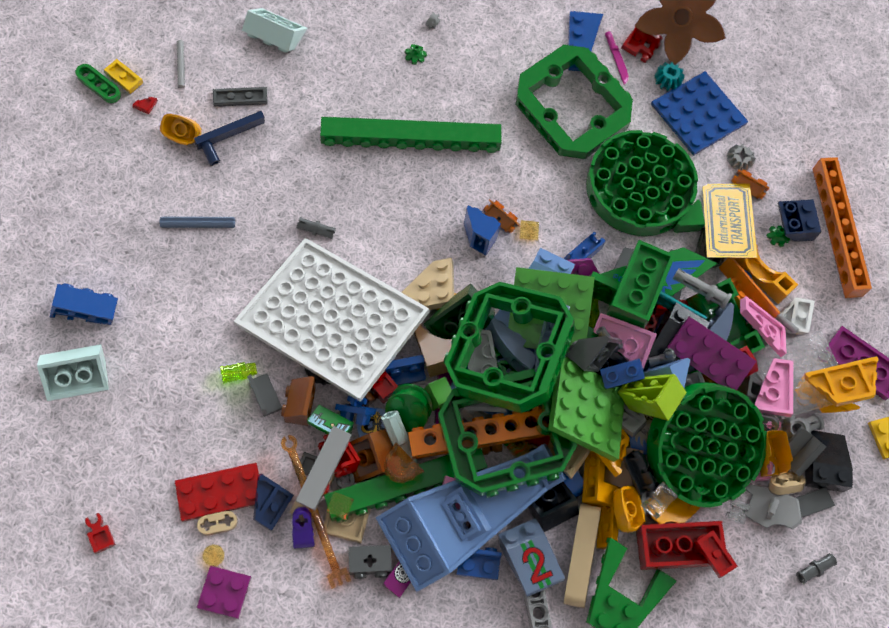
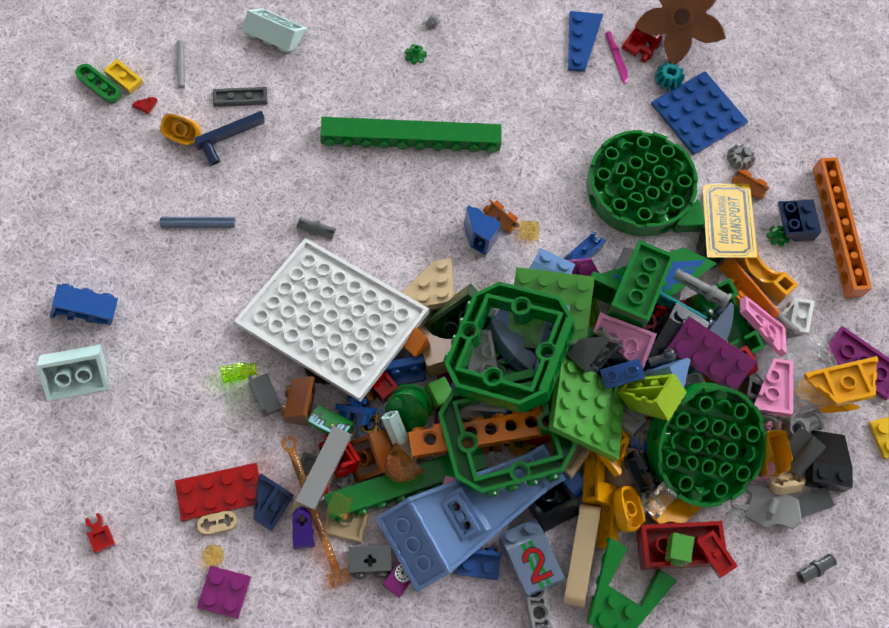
green panel [515,45,633,159] -> none
none -> orange slope [403,327,430,358]
none -> bright green brick [665,533,694,567]

